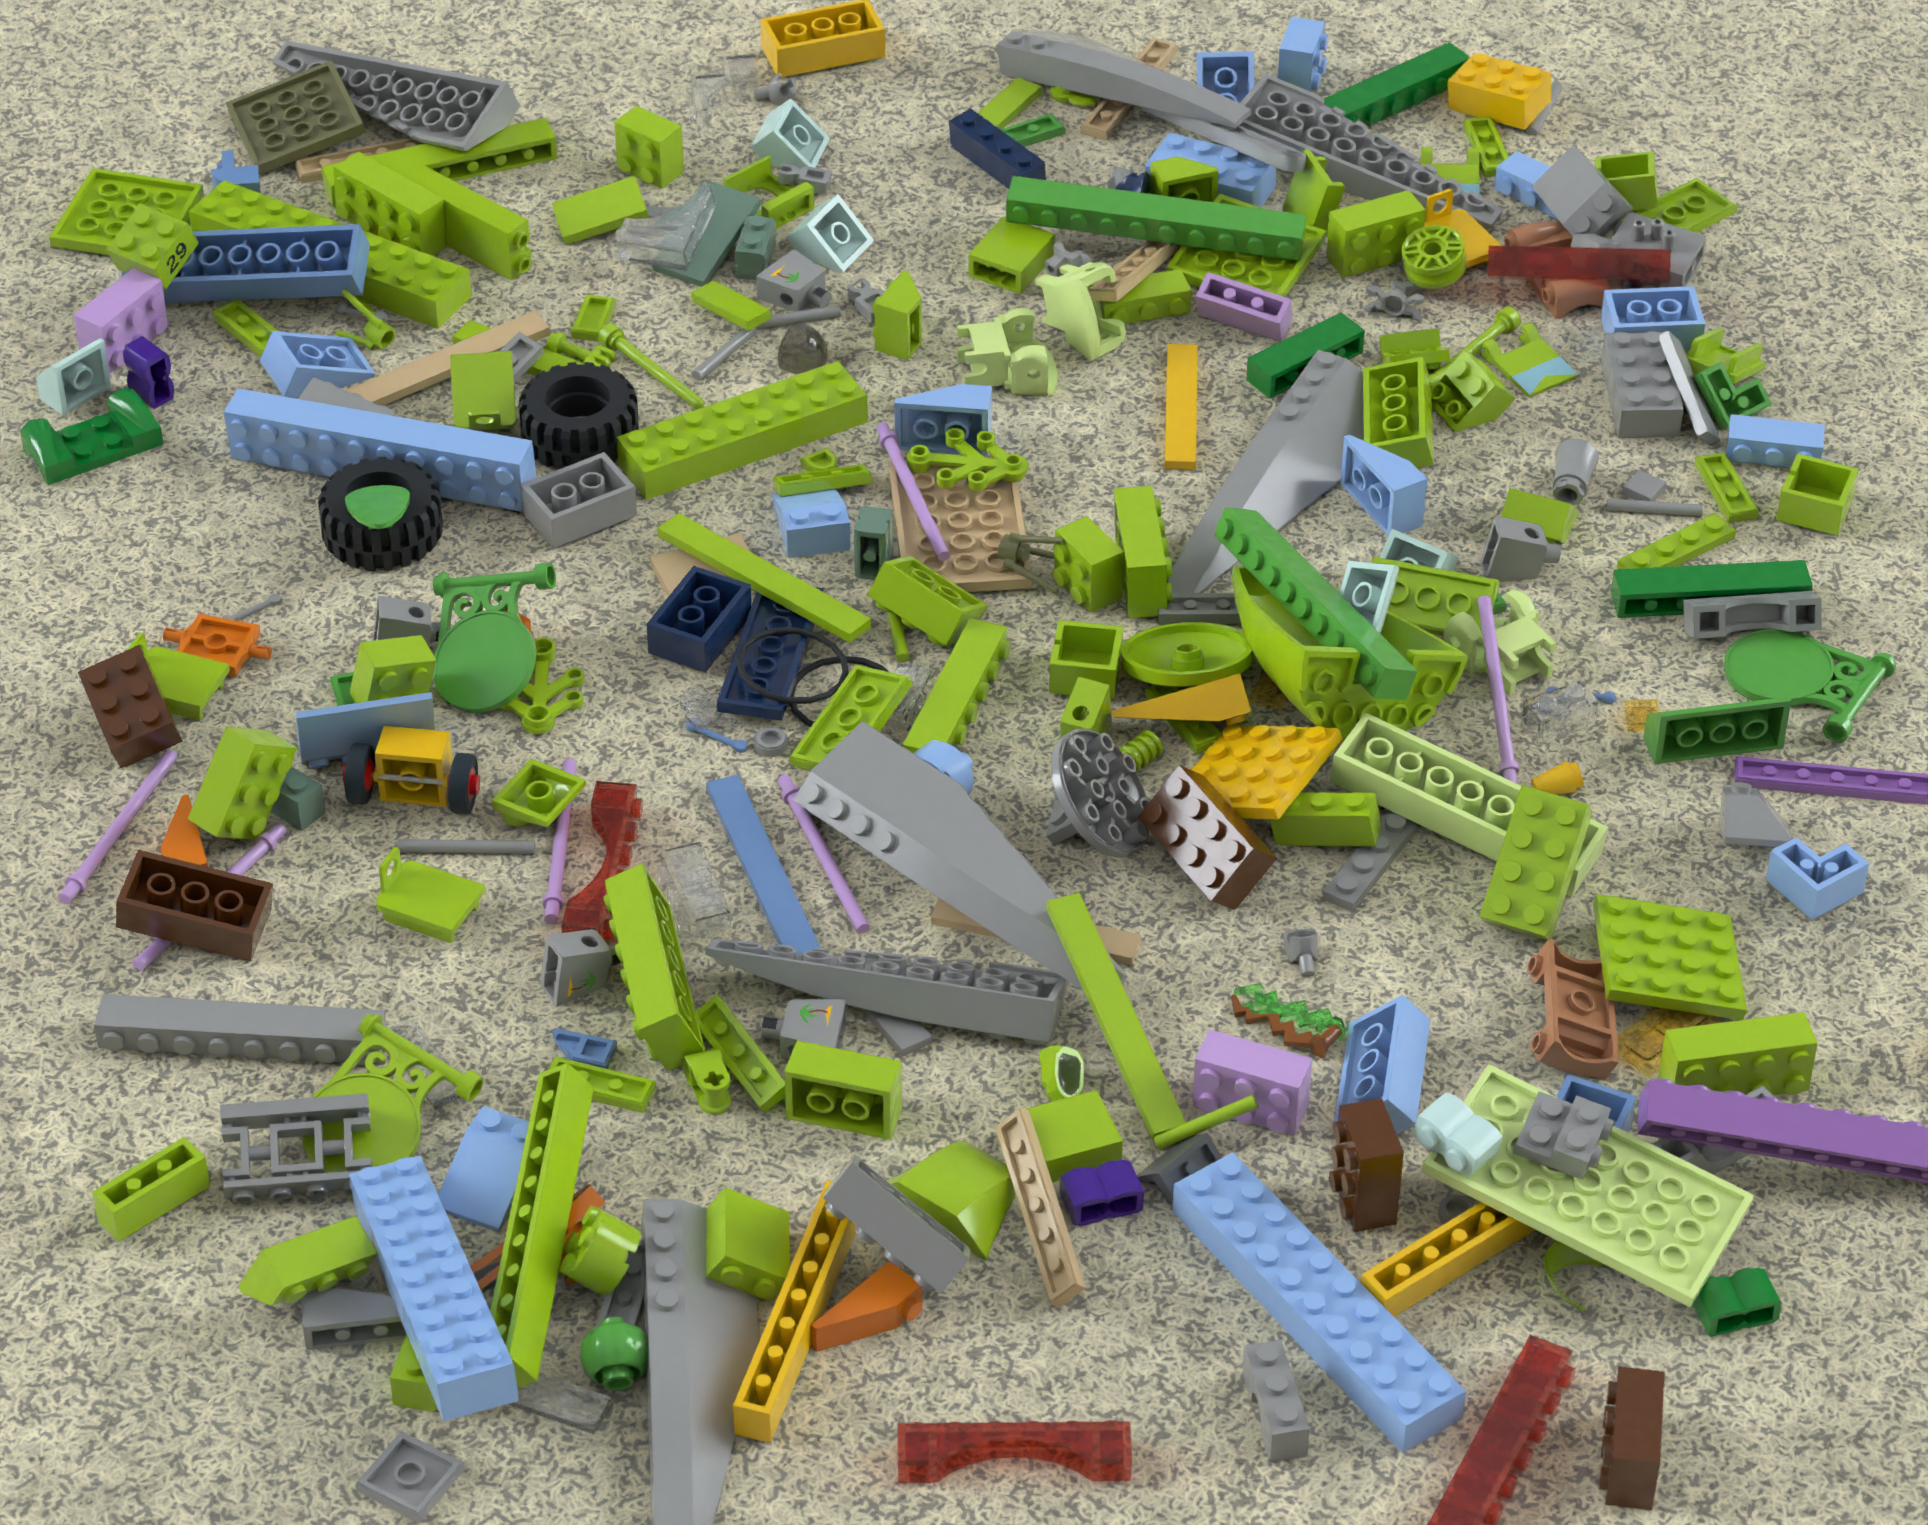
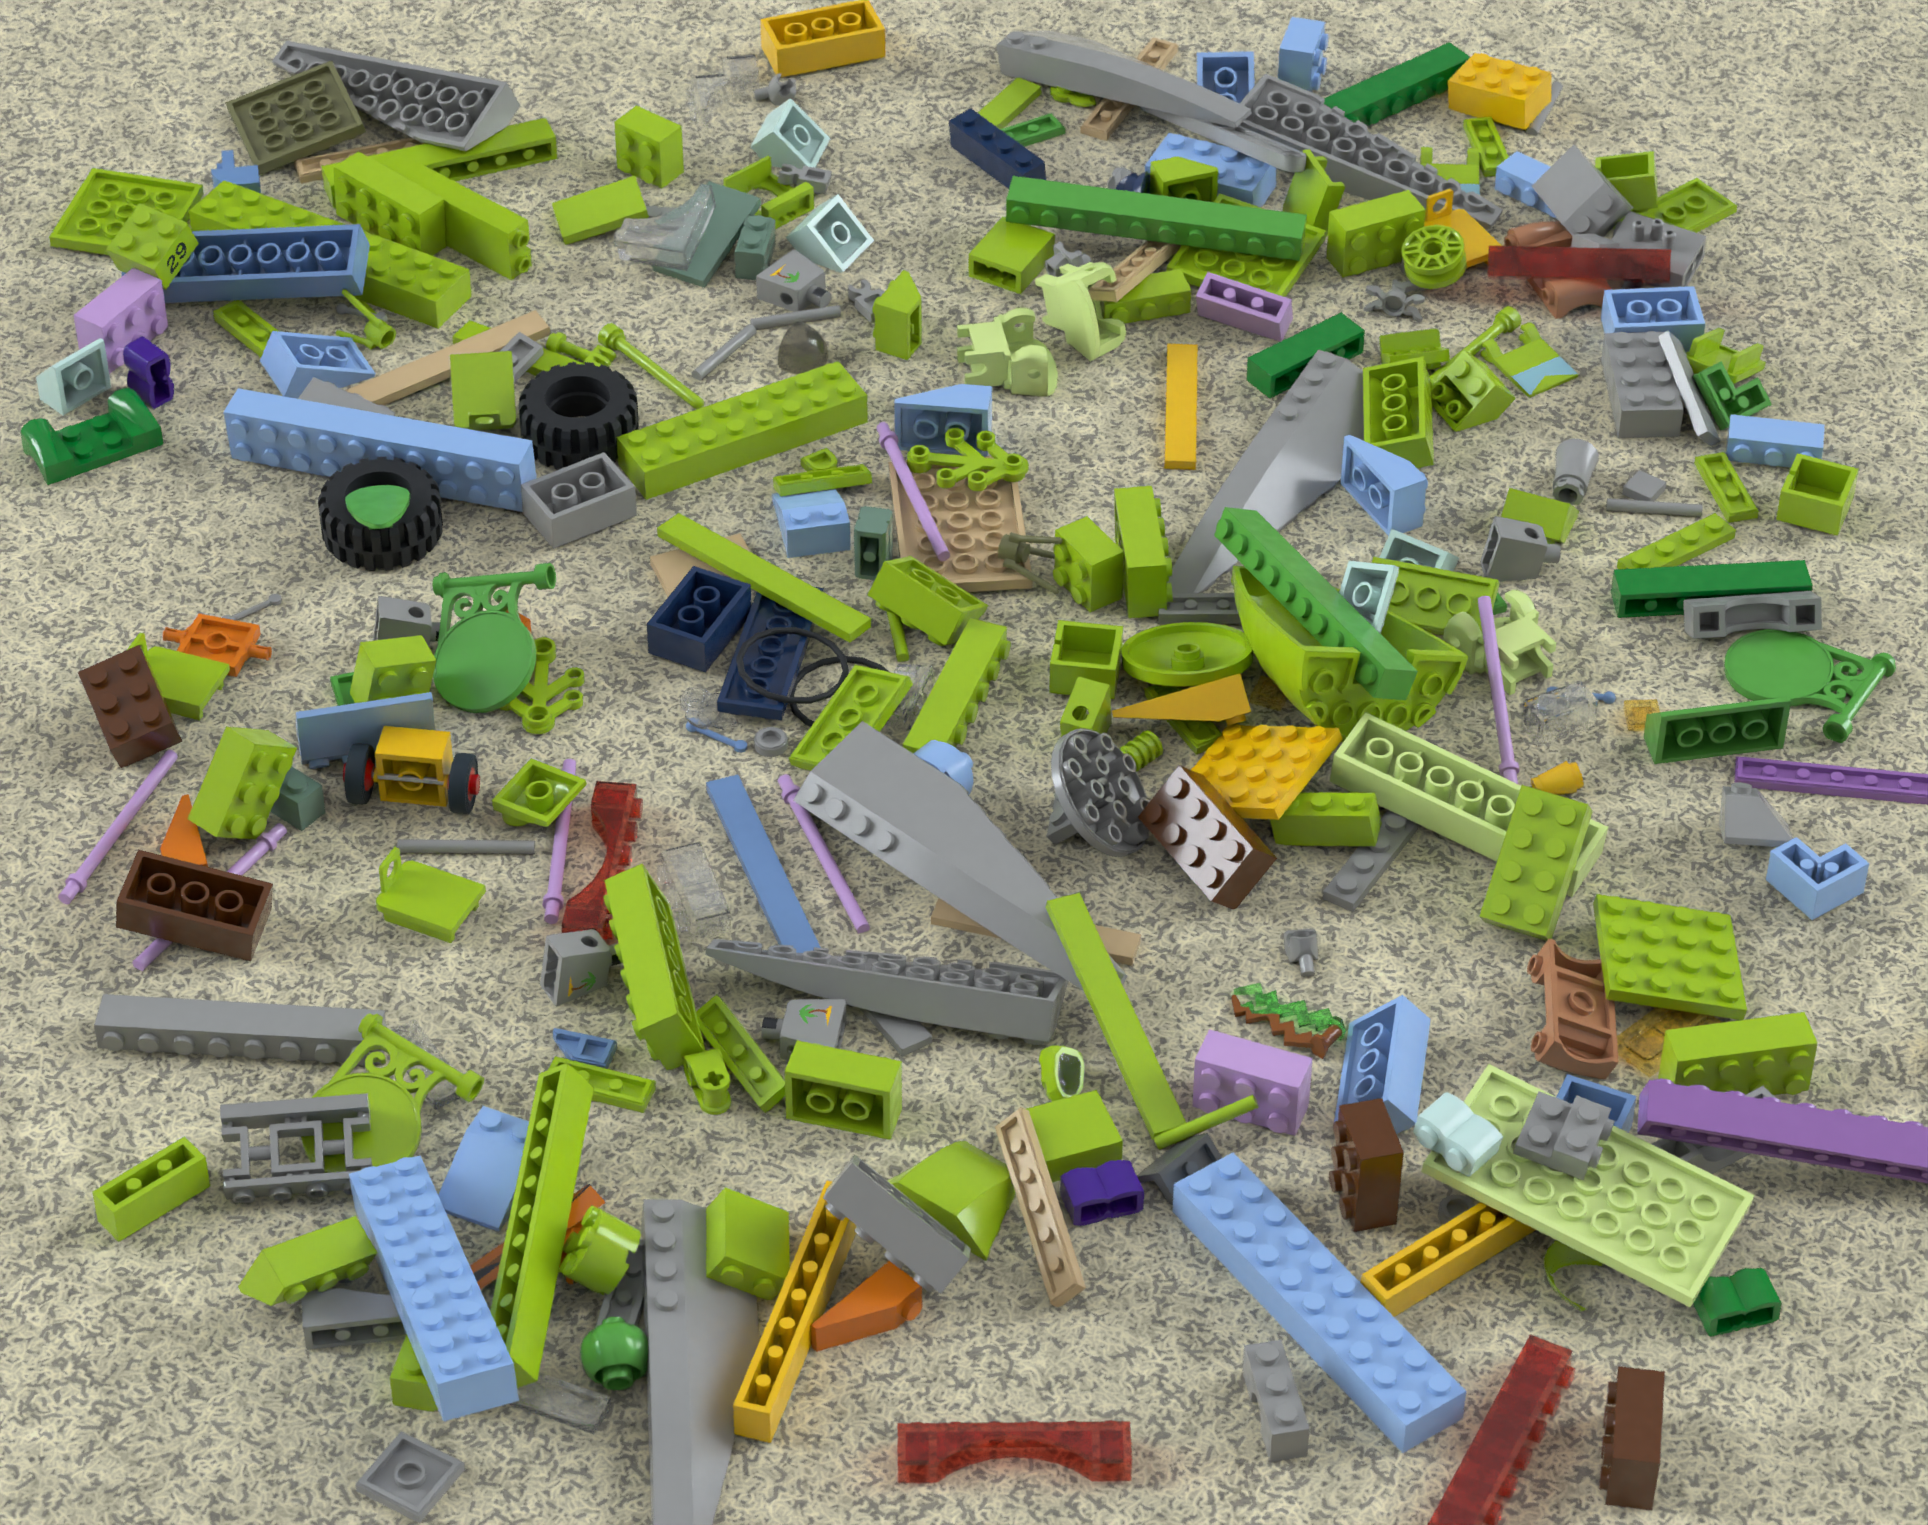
lime tile [571,294,616,342] -> none
lime tile [691,280,772,331] -> none

